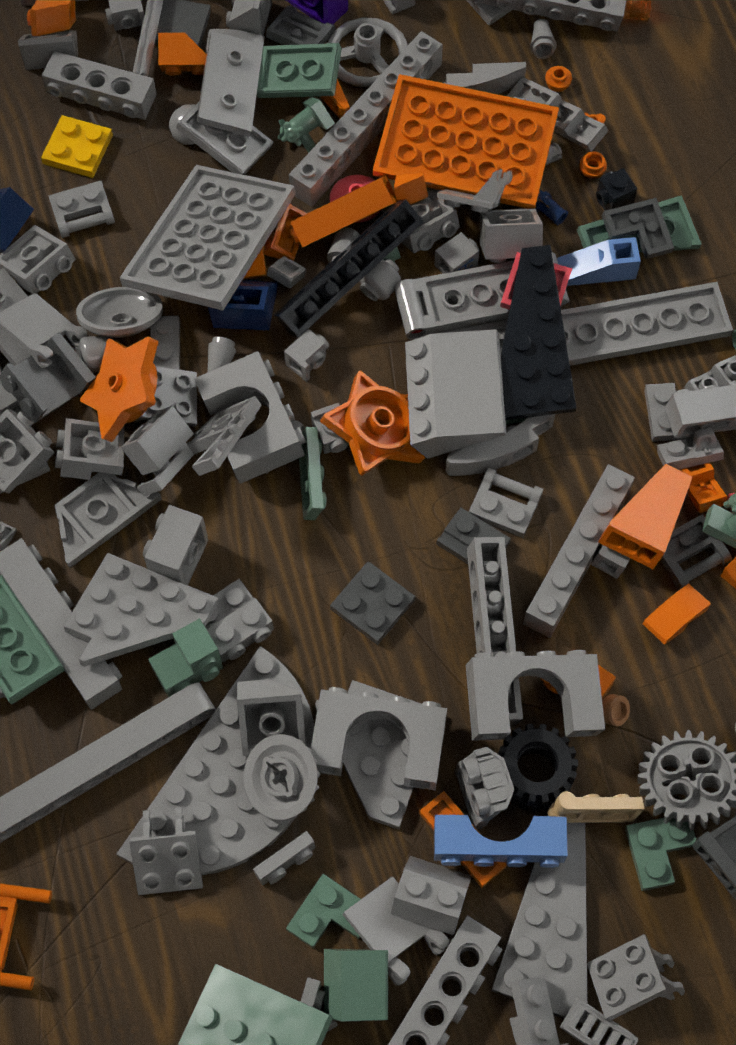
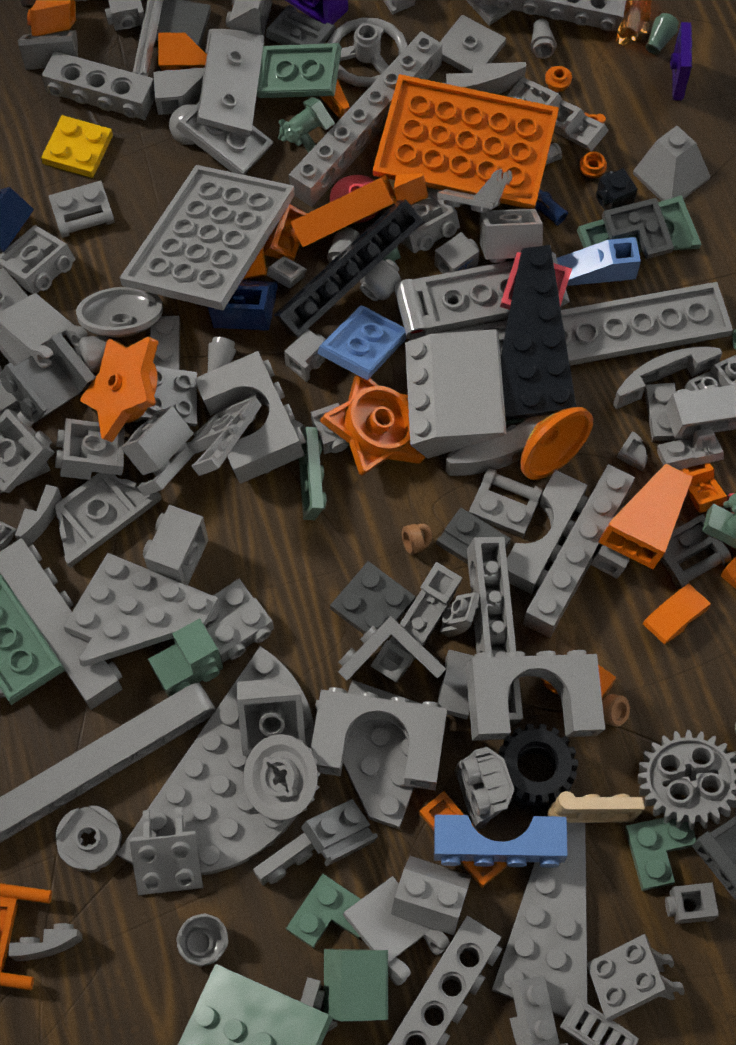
none -> light grey slope [9,923,82,961]
none -> light grey slope [15,485,62,546]
none -> light grey plate [56,806,122,873]
none -> light grey slope [153,68,205,115]
none -> light grey hair [176,913,228,967]
none -> dark grey plate [301,799,378,866]
none -> medium blue tile [317,305,407,380]
none -> light grey bracket [338,616,446,680]
none -> light grey slope [371,562,463,683]
none -> medium nougat tile [402,523,432,555]
none -> light grey slope [438,650,474,719]
none -> light grey plate [440,15,506,73]
none -> light grey slope [440,592,480,637]
none -> light grey arch [507,470,589,594]
none -> orange dish [521,407,593,480]
none -> light grey slope [613,347,722,409]
none -> clear orange tile [616,6,650,46]
none -> light grey tile [617,431,648,472]
none -> light grey slope [633,126,711,201]
none -> sand green cone [645,13,679,55]
none -> light grey brick [665,882,719,924]
none -> dark purple plate [670,22,692,100]

